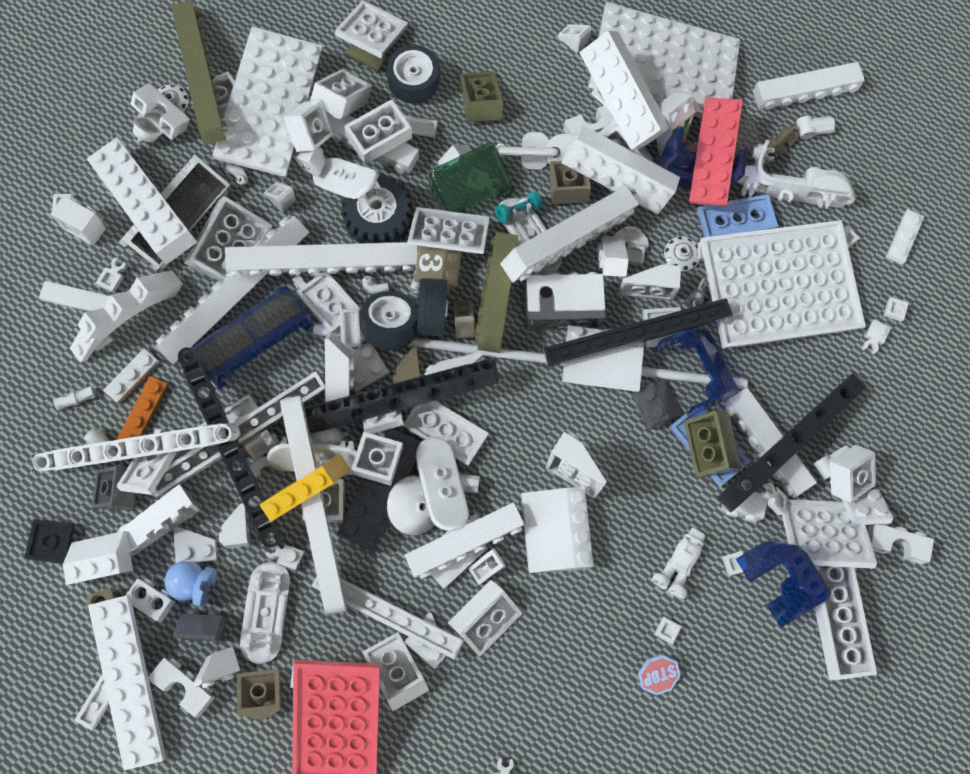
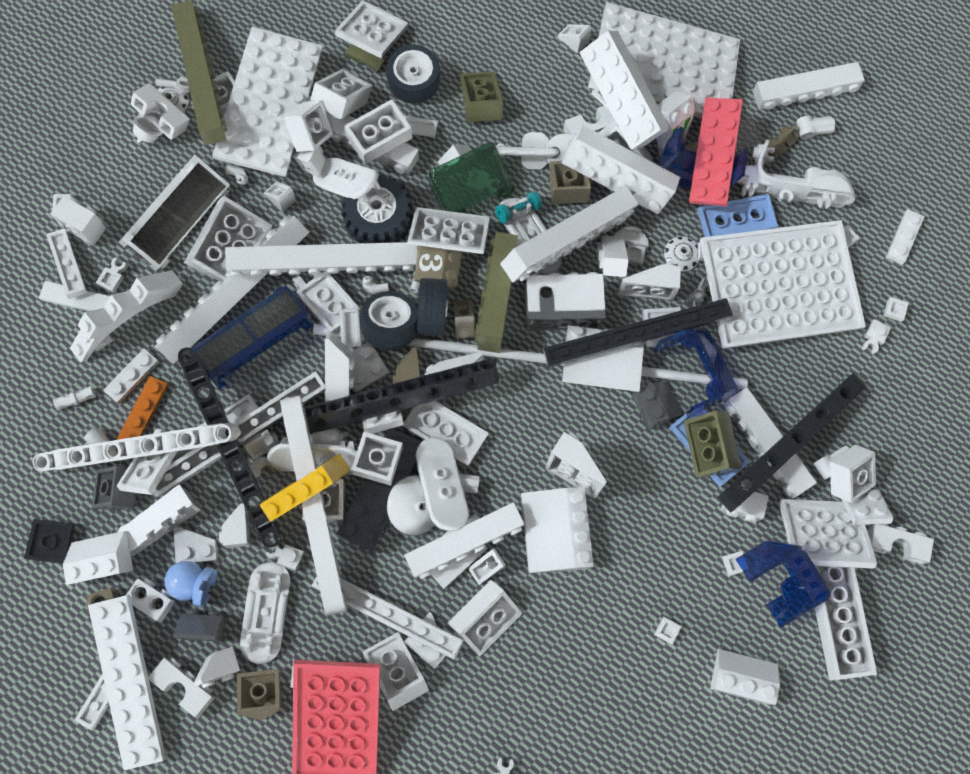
white brick [87,137,197,265] -> none
piece [638,654,680,695] -> none
white piece [651,528,705,599] -> none
white plate [761,483,788,515] -> none
none -> white plate [46,228,87,299]
none -> white bar [156,77,189,94]
none -> white slope [710,649,780,705]

